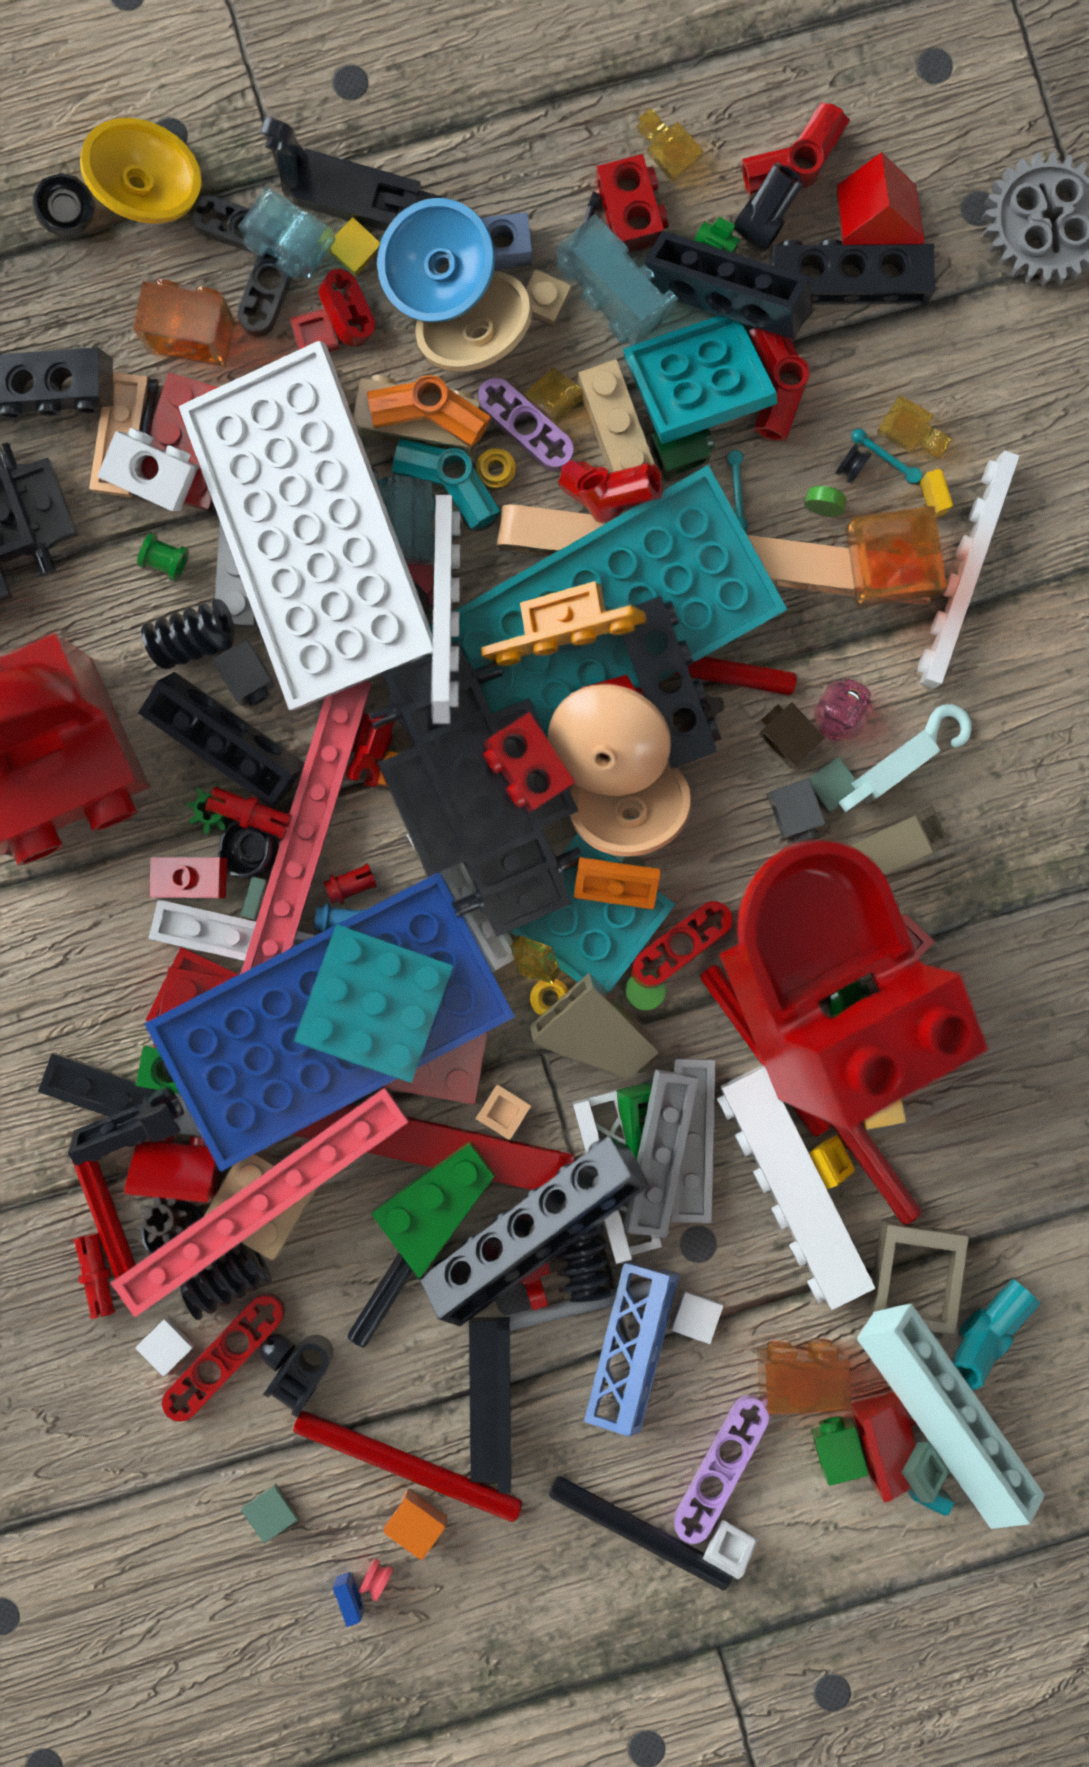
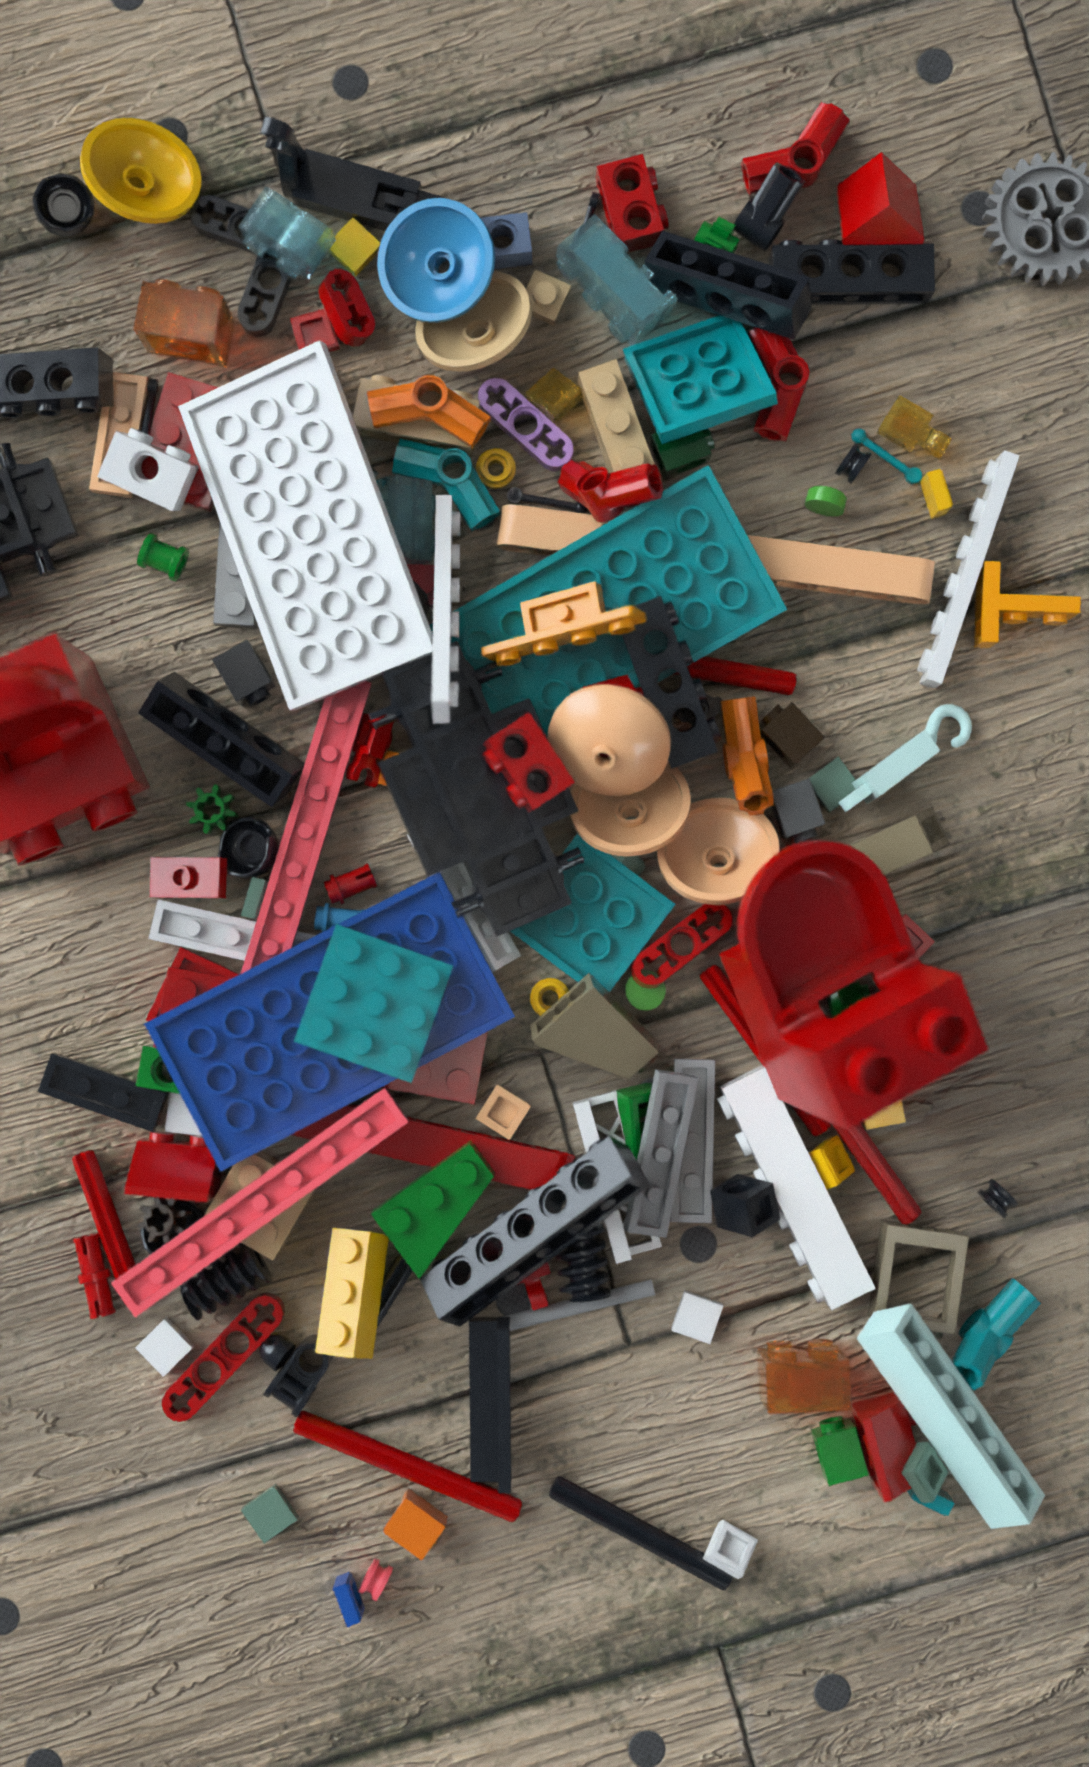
black plate [68,1087,184,1166] -> none
black piece [141,599,235,670] -> none
red pin [206,786,292,840] -> none
clear yellow plate [510,935,560,984] -> none
orange plate [573,857,661,910] -> none
medium blue fence [584,1262,680,1437] -> none
clear yellow plate [636,108,704,183] -> none
lavender beam [674,1395,770,1544] -> none
teal hinge [727,450,749,531] -> none
clear pink head [814,679,874,741] -> none
clear orange brick [845,506,947,607] -> none
none -> yellow brick [315,1228,389,1359]
none -> black hinge [507,487,589,514]
none -> light nougat dish [657,798,779,905]
none -> black brick [710,1174,780,1238]
none -> orange piece [720,696,774,815]
none -> light orange bracket [974,561,1081,648]
none -> black bush [977,1178,1018,1219]

